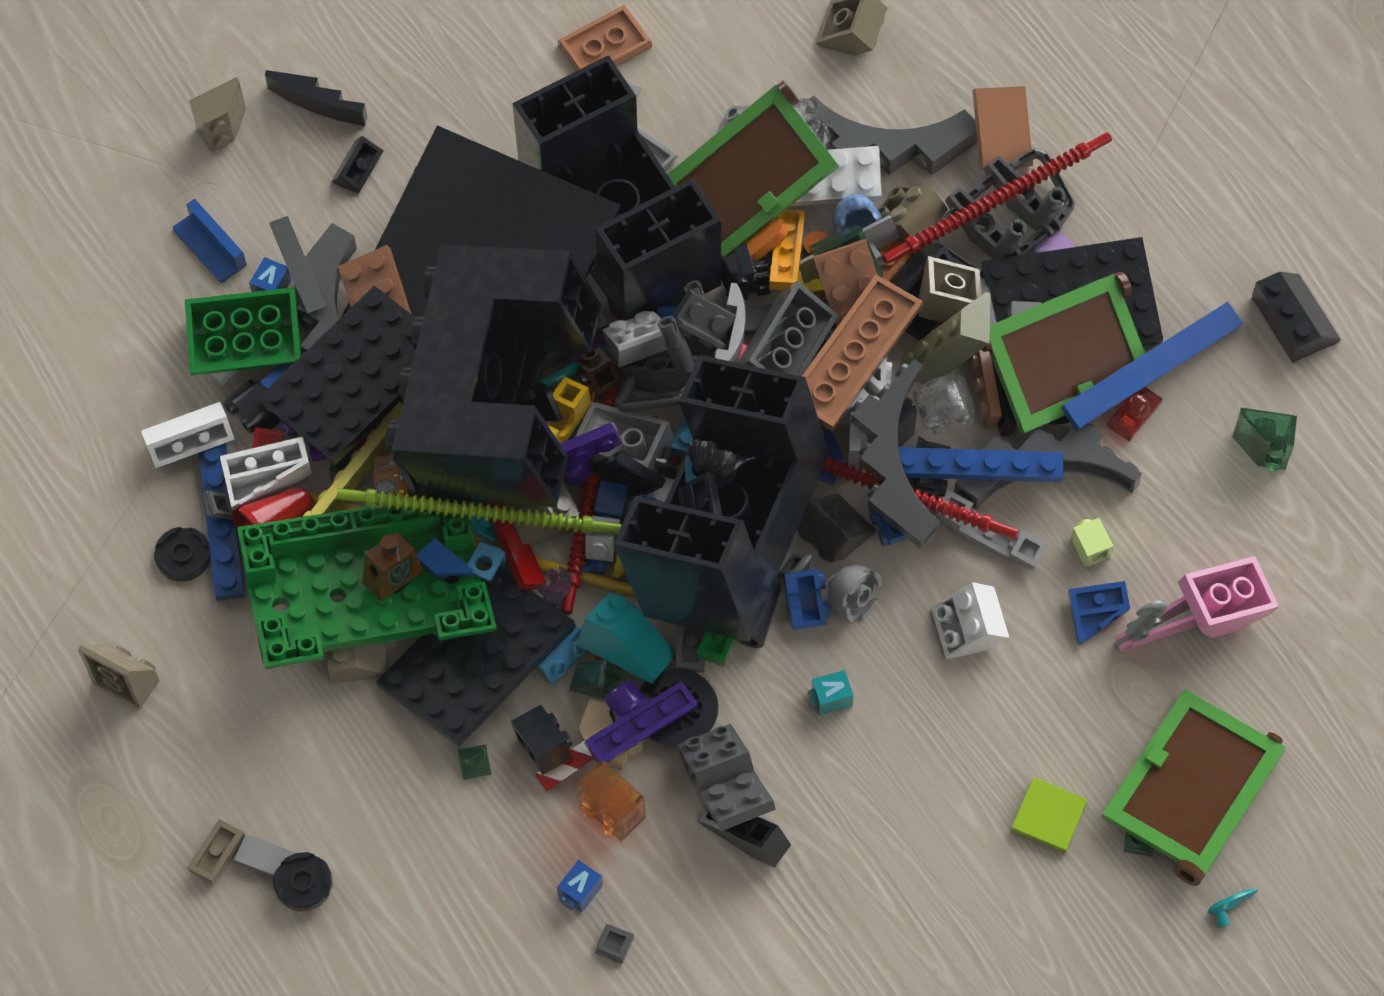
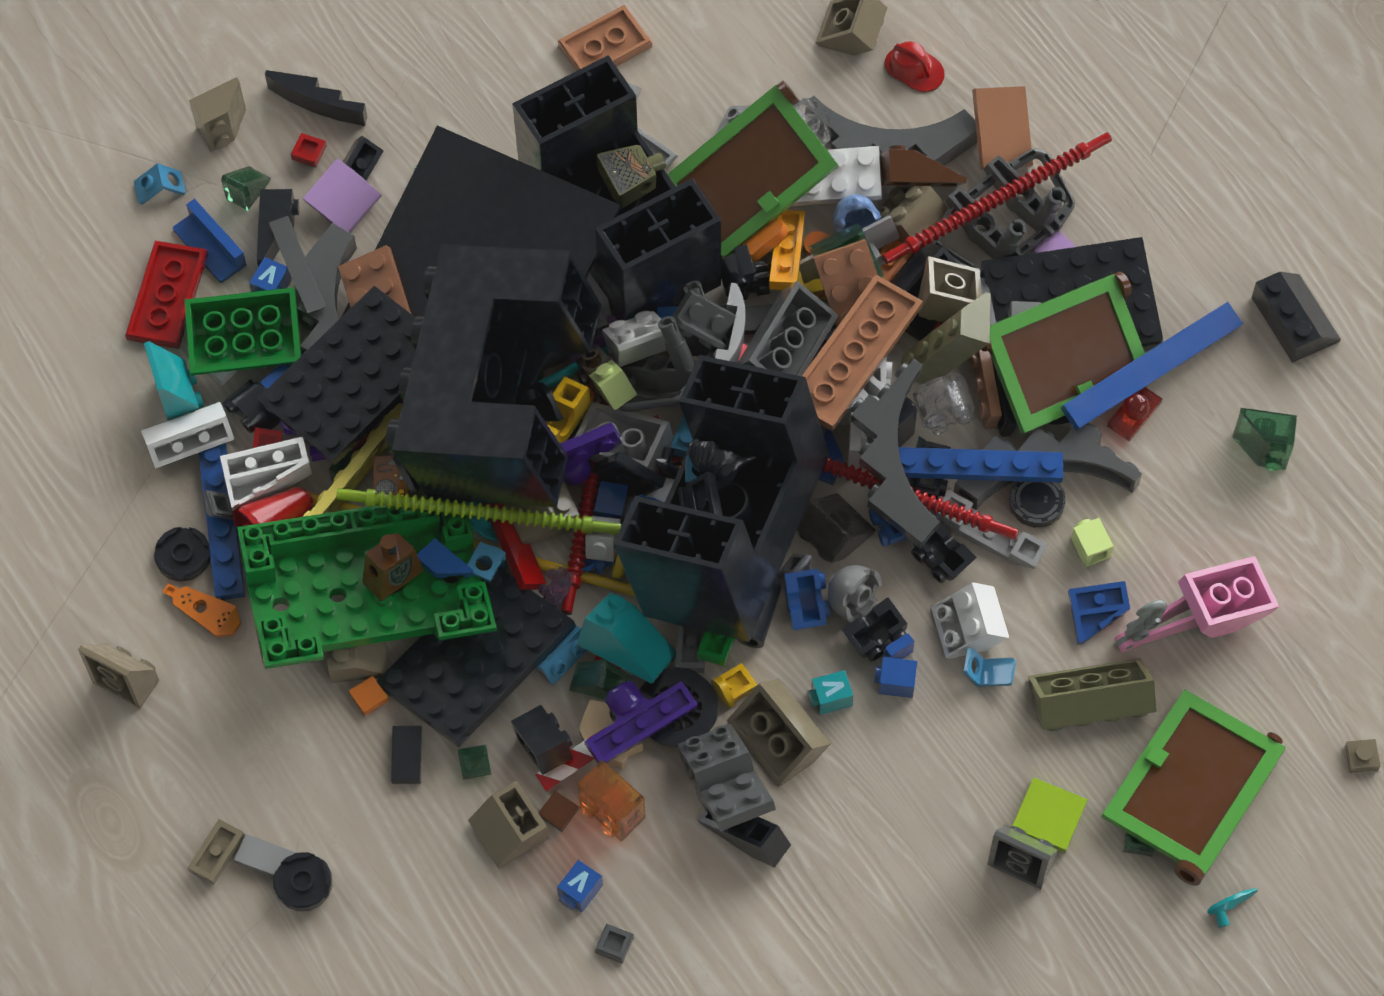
none -> red tile [125,240,208,349]
none -> dark azure bracket [134,163,186,204]
none -> teal slope [144,341,204,421]
none -> orange piece [162,583,241,637]
none -> clear green slope [221,166,271,211]
none -> black slope [257,189,300,267]
none -> red plate [291,133,327,168]
none -> lavender slope [303,158,382,233]
none -> orange tile [349,676,389,716]
none -> black tile [391,726,422,784]
none -> dark tan slope [468,780,549,868]
none -> reddish brown tile [538,791,579,832]
none -> yellowish green brick [589,360,637,411]
none -> torso [597,145,666,209]
none -> yellow tile [711,663,757,708]
none -> dark tan slope [727,679,831,786]
none -> black cylinder [841,597,908,662]
none -> blue brick [874,657,917,698]
none -> reddish brown slope [880,145,967,187]
none -> blue tile [884,633,915,659]
none -> red piece [885,41,945,92]
none -> black cylinder [911,518,977,583]
none -> dark azure bracket [963,648,1016,687]
none -> dark grey slope [987,825,1058,890]
none -> tile [1009,481,1066,528]
none -> olive slope [1028,658,1157,731]
none -> dark tan plate [1345,739,1381,773]

